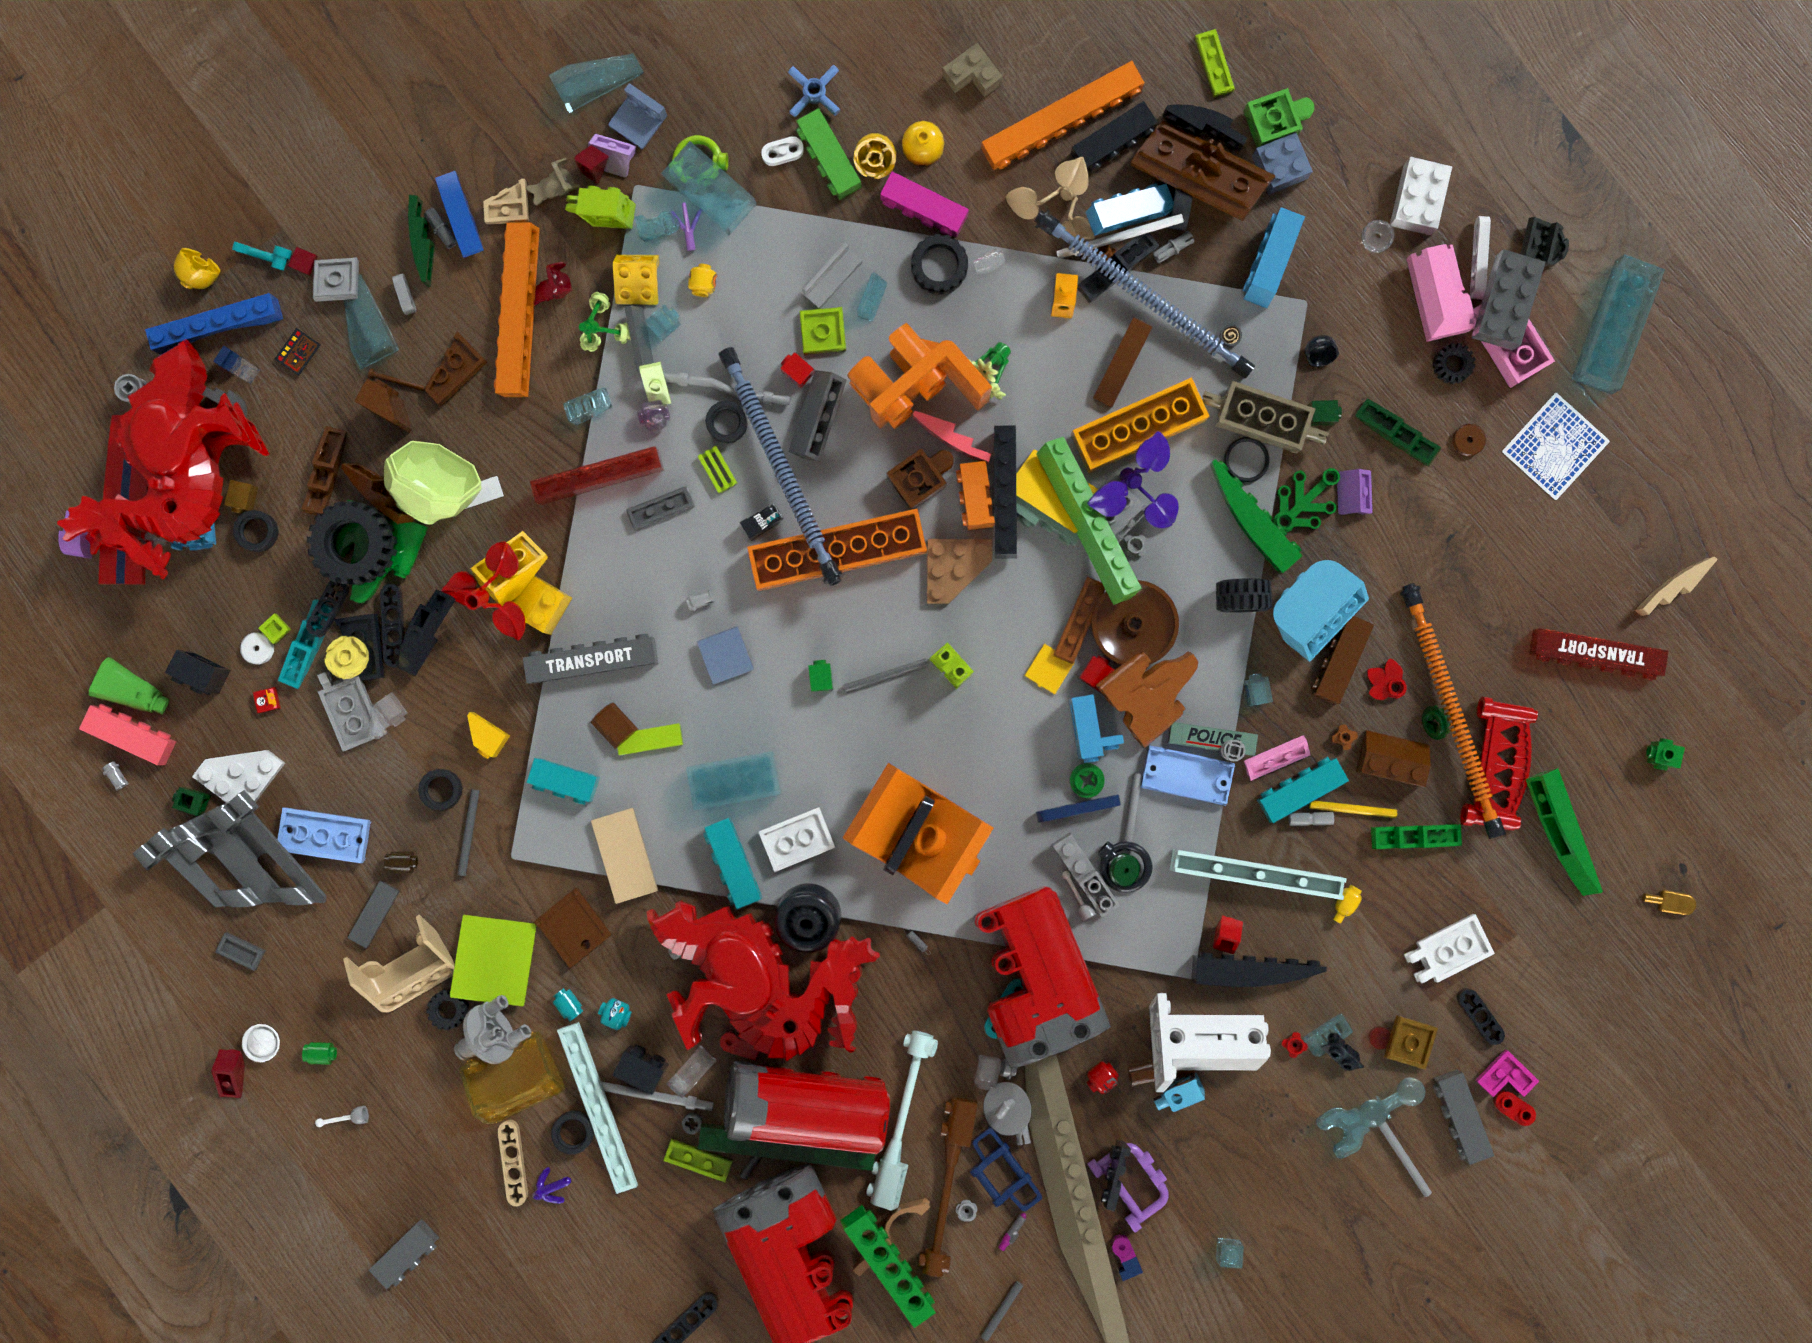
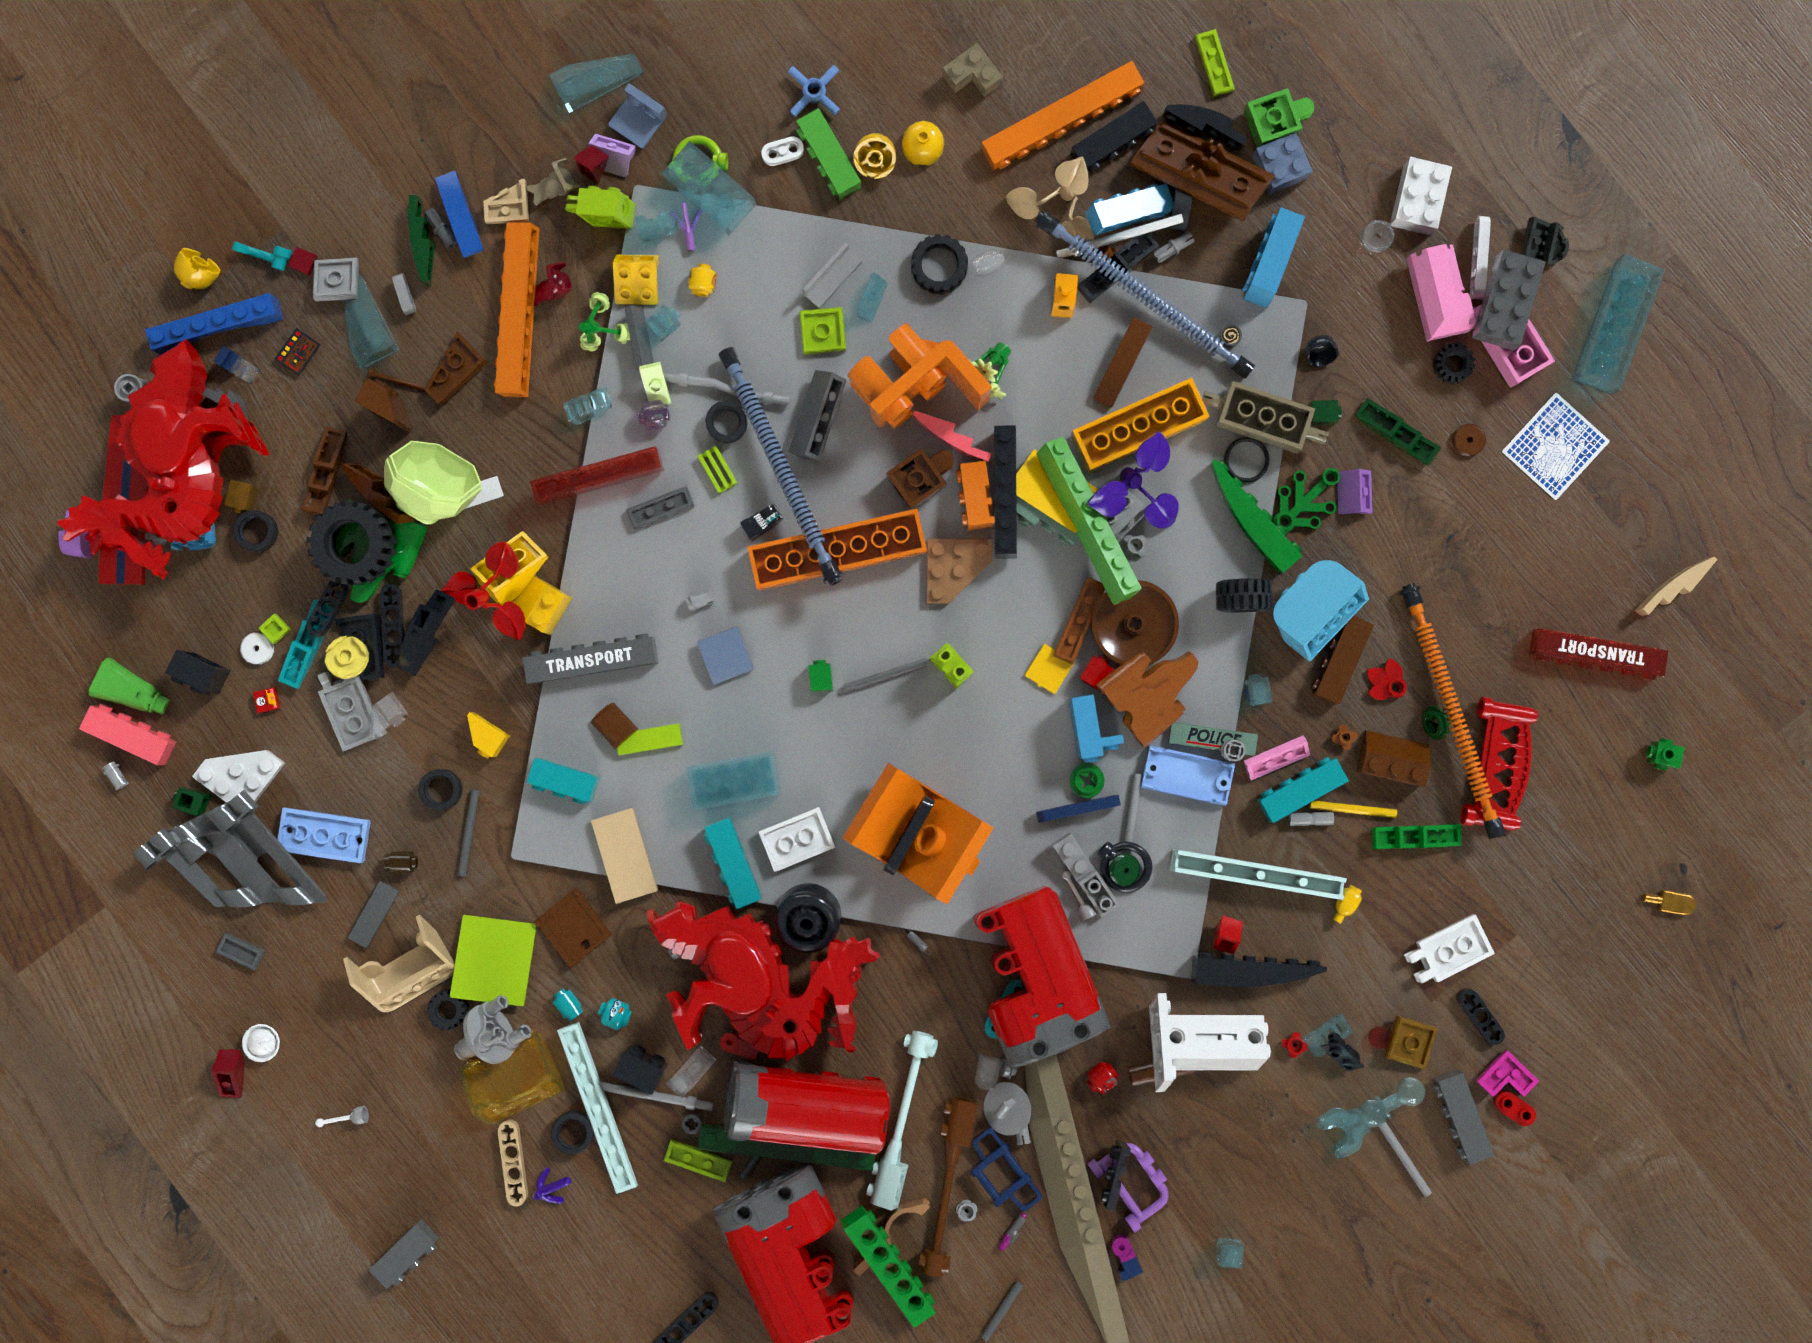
green brick [302,1042,337,1065] -> none
red brick [781,352,815,389] -> none
dark pink brick [880,172,969,238] -> none
medium azure torso [1153,1072,1205,1112] -> none
green slope [1526,768,1603,896] -> none

